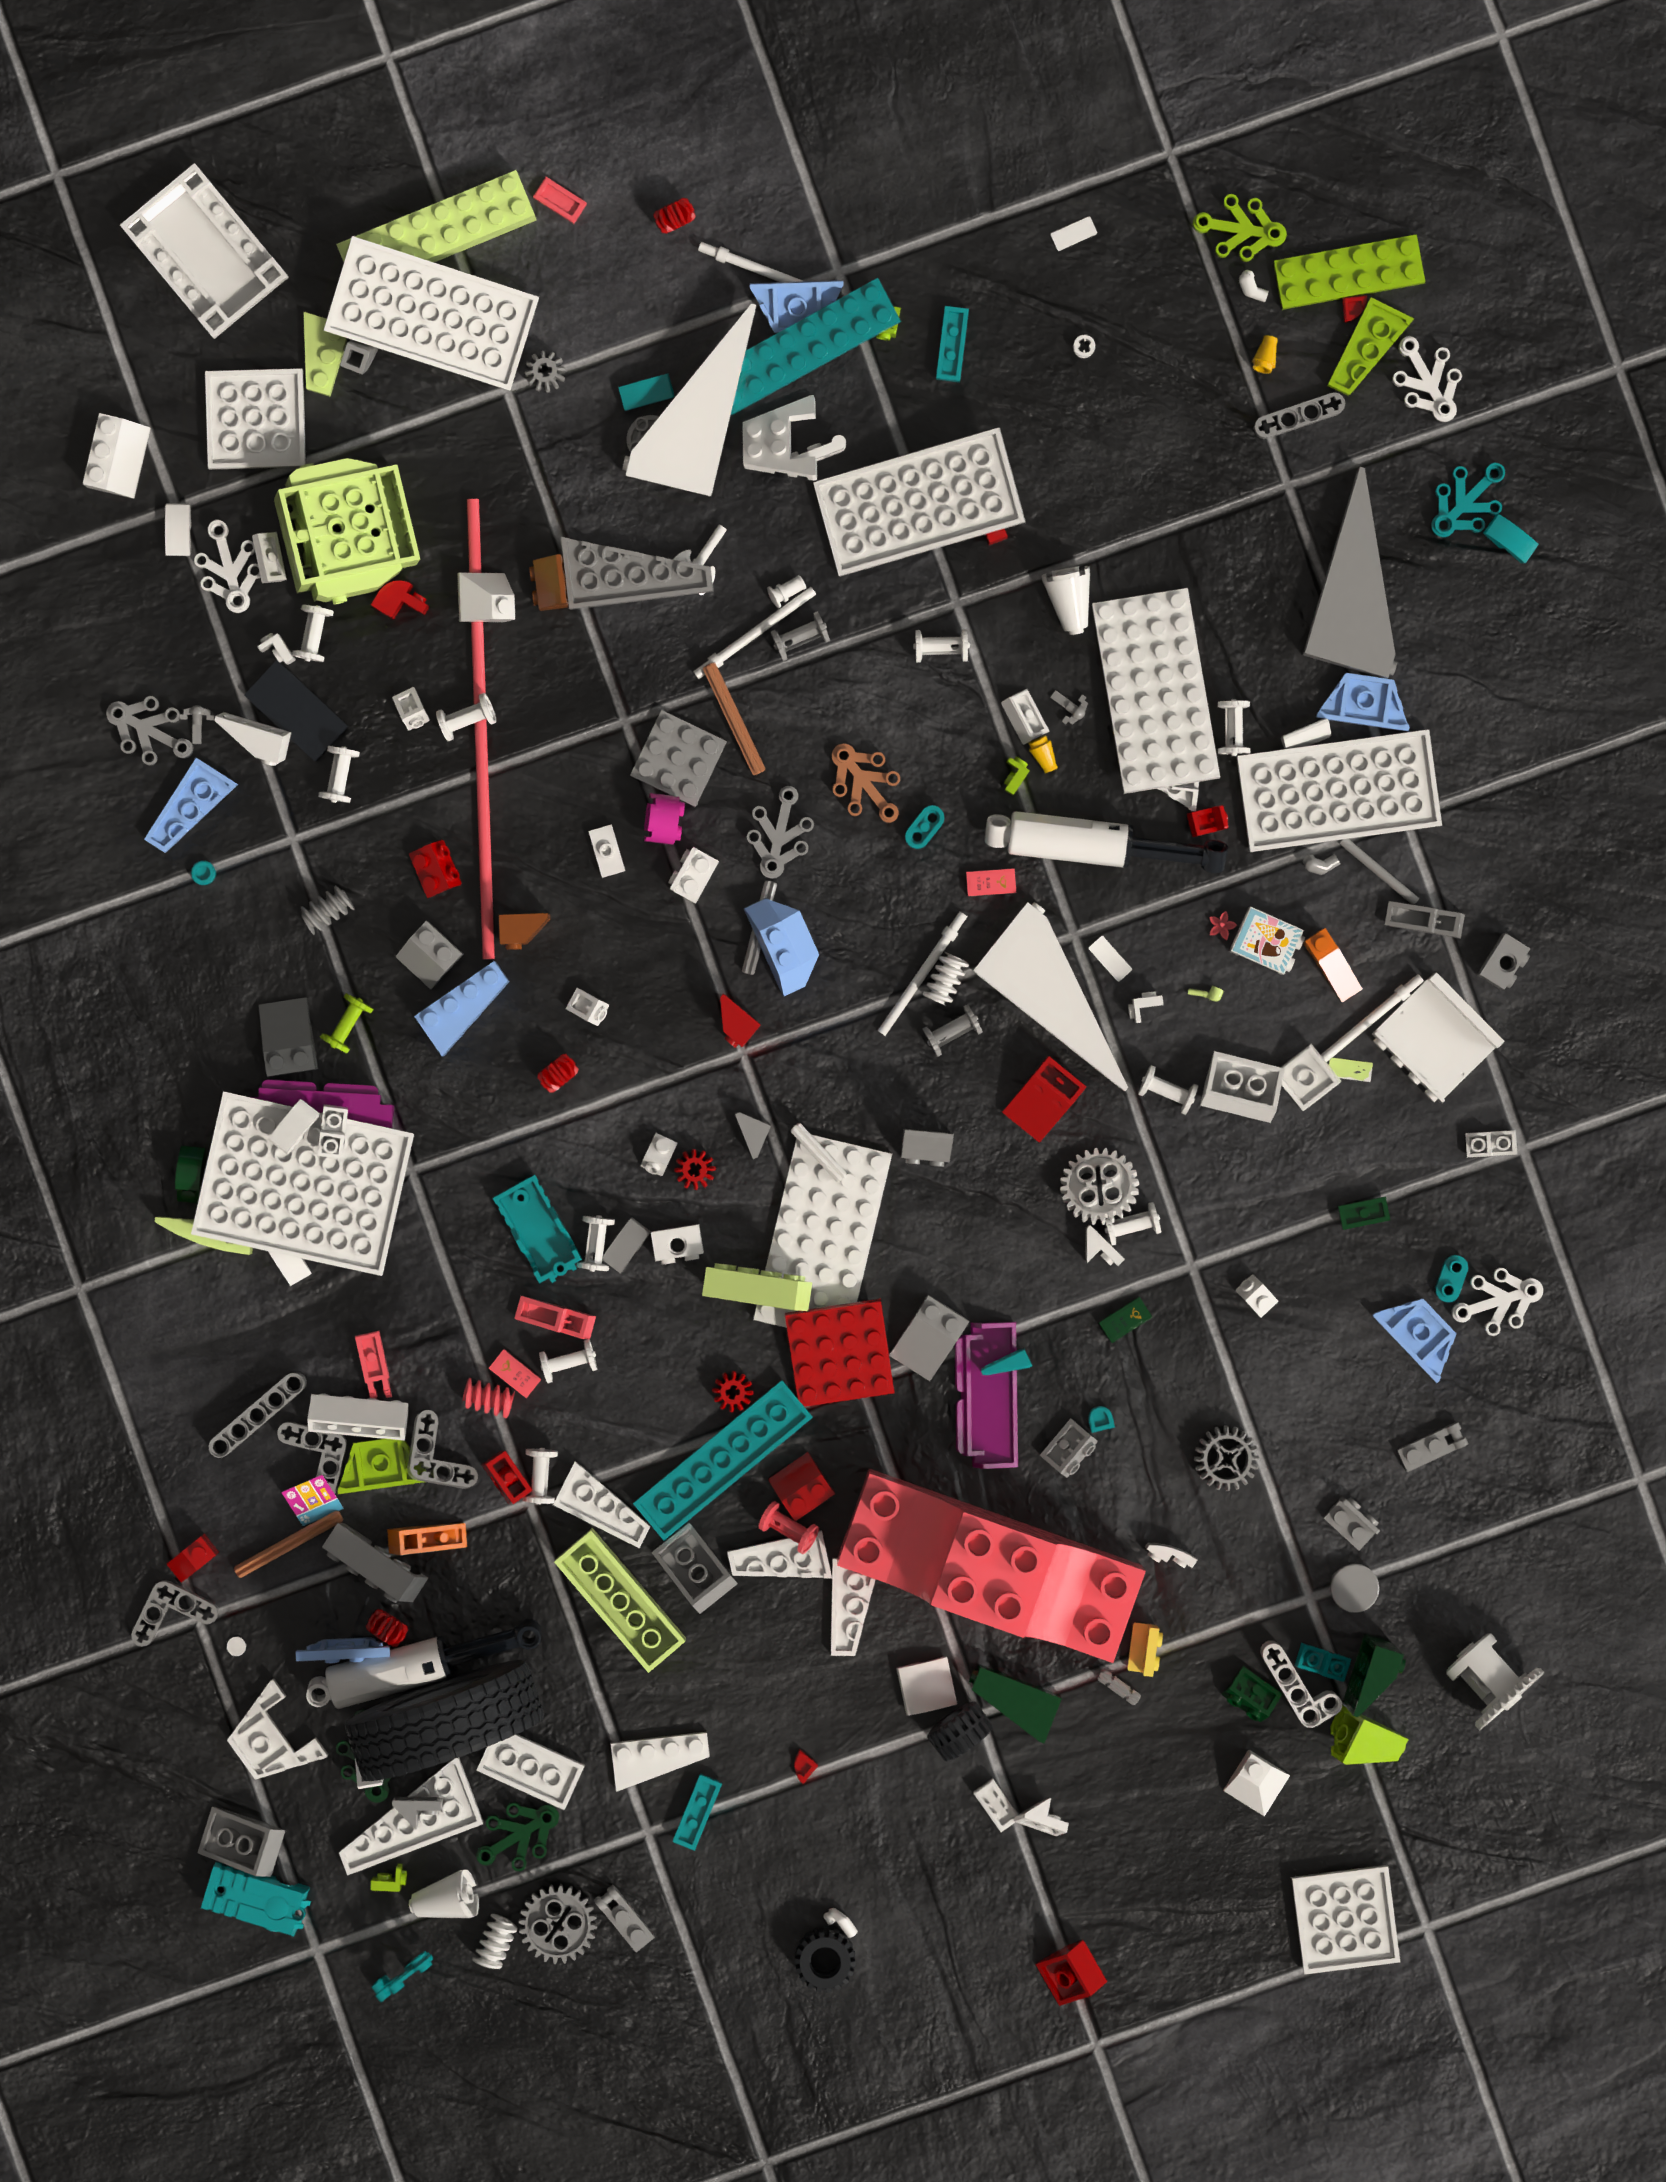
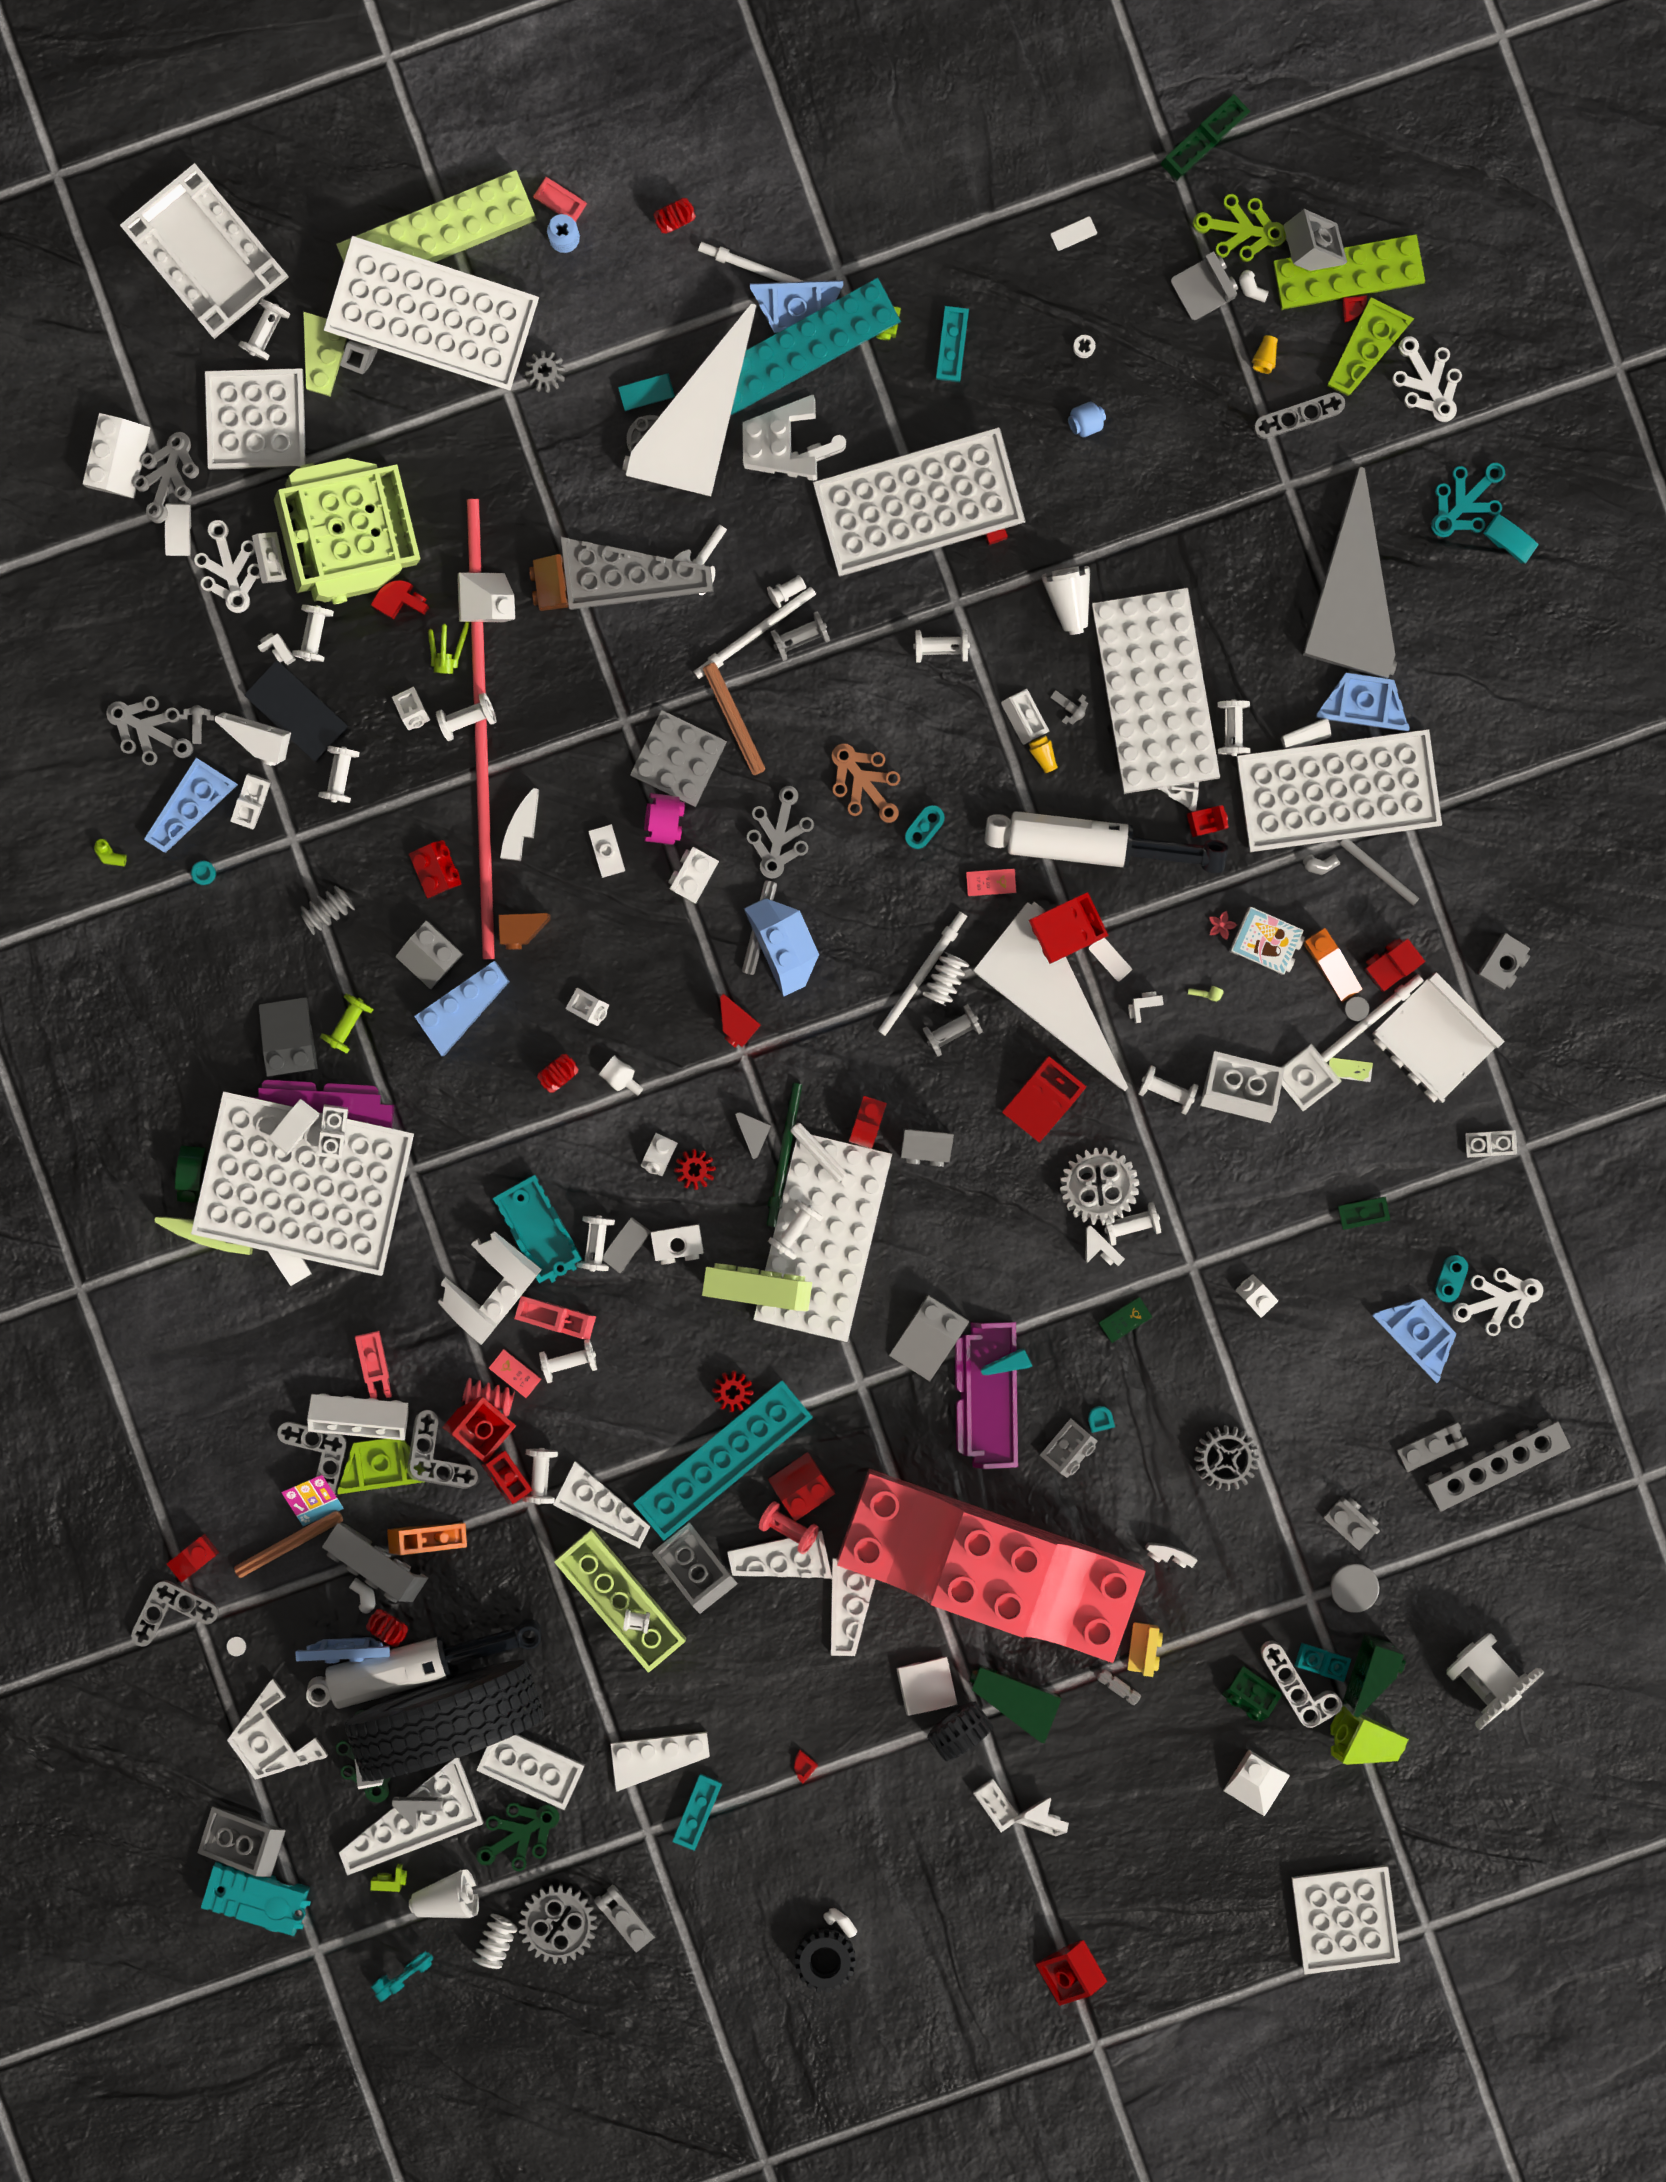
light grey beam [209,1371,307,1458] -> none
red plate [785,1299,895,1407] -> none
lime bracket [1004,756,1030,796] -> none
light grey slope [1385,901,1465,939] -> none
none -> lime arm [94,839,126,866]
none -> light grey plant [133,432,199,523]
none -> white slope [231,773,271,829]
none -> white hose [238,299,290,360]
none -> white arm [349,1578,376,1614]
none -> lime plant [428,622,470,674]
none -> white wedge [438,1232,542,1345]
none -> red slope [442,1396,516,1463]
none -> white slope [500,788,539,861]
none -> light blue piece [547,214,580,253]
none -> white piece [599,1055,644,1096]
none -> white bush [623,1609,650,1634]
none -> dark green bar [767,1083,802,1227]
none -> white hose [768,1199,823,1259]
none -> red brick [849,1096,887,1149]
none -> red slope [1029,892,1109,964]
none -> light blue head [1068,402,1106,437]
none -> dark green slope [1161,94,1251,181]
none -> light grey bracket [1171,251,1238,320]
none -> light grey slope [1284,209,1347,271]
none -> light grey tile [1344,997,1369,1021]
none -> red brick [1364,938,1426,992]
none -> light grey brick [1425,1419,1571,1512]

